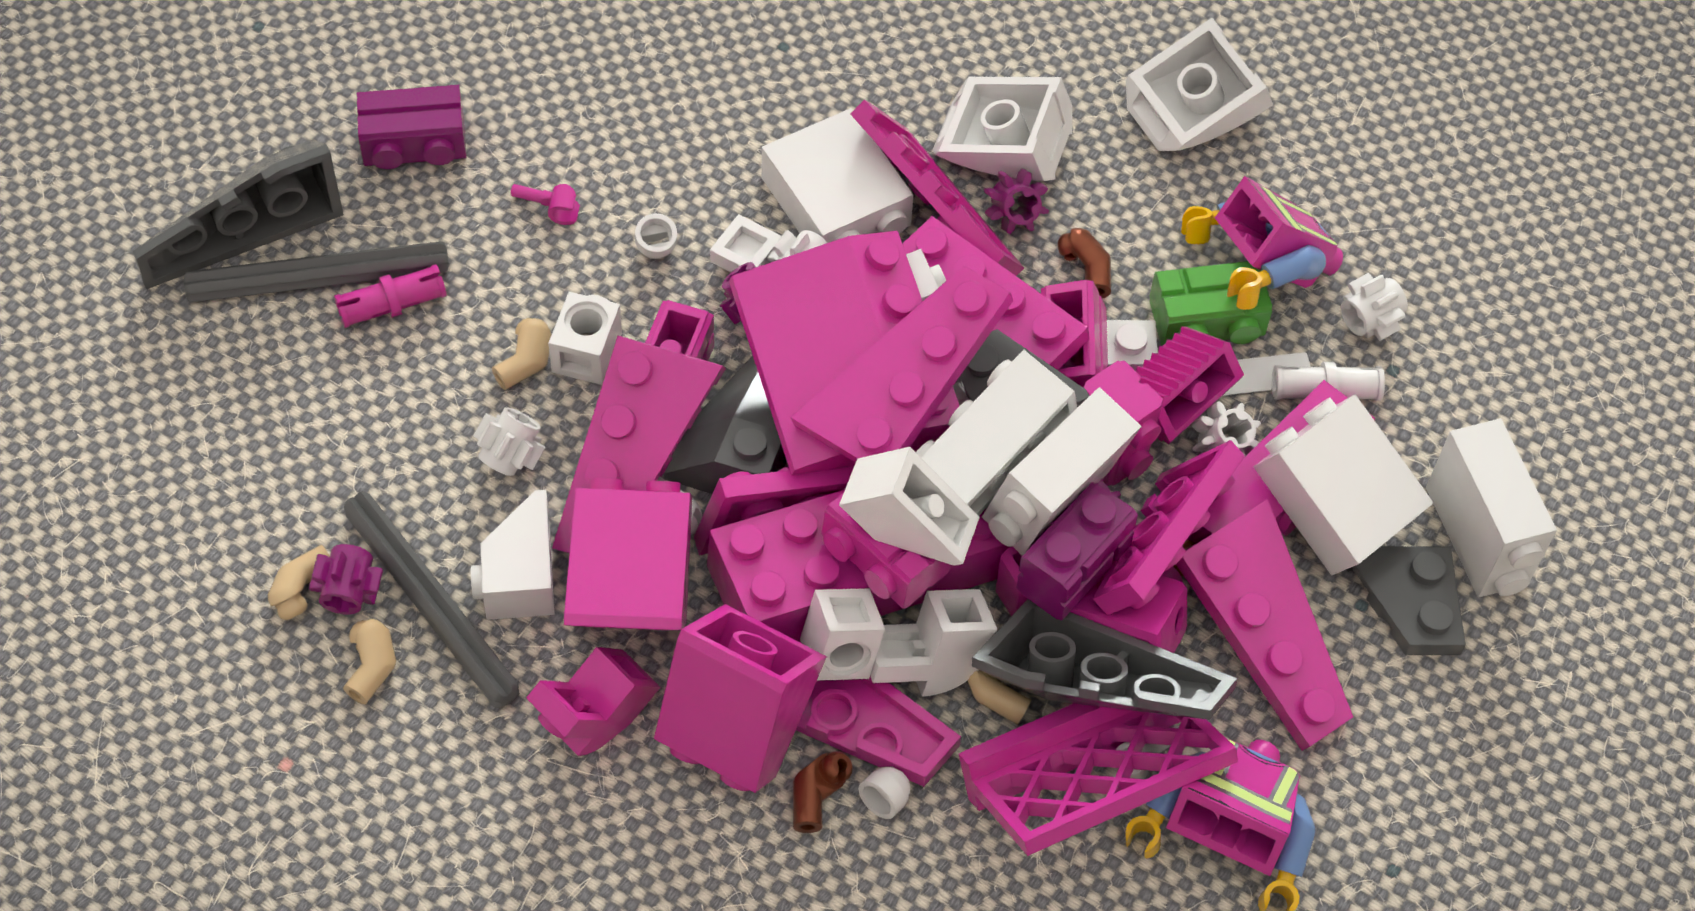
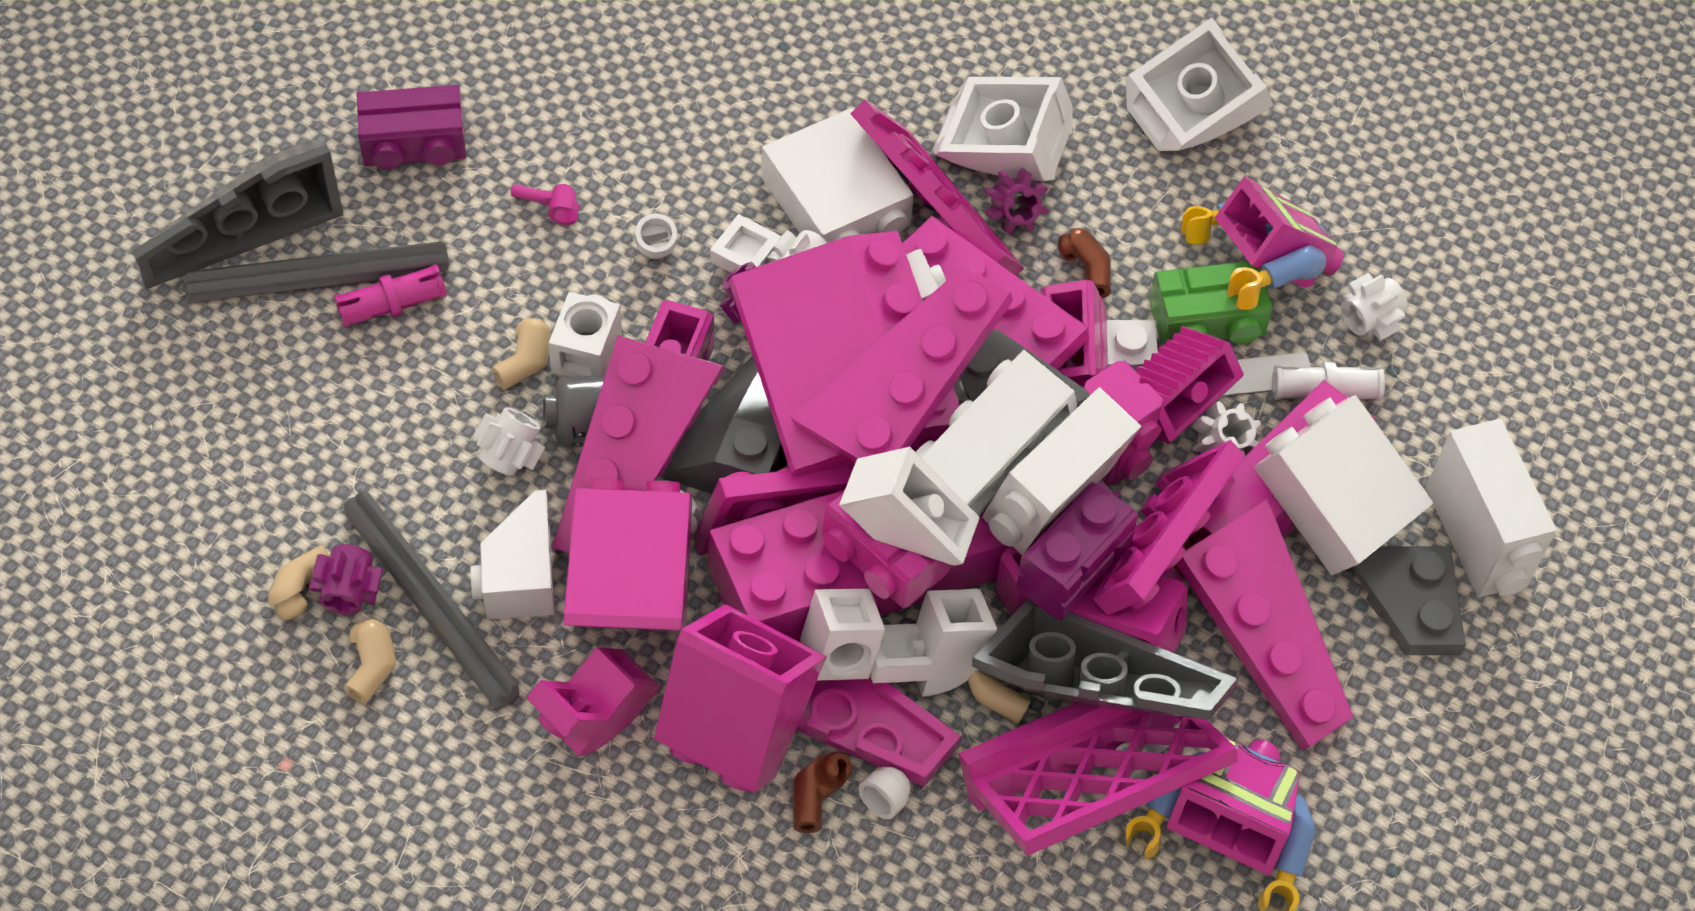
none -> dark grey head [543,376,605,446]

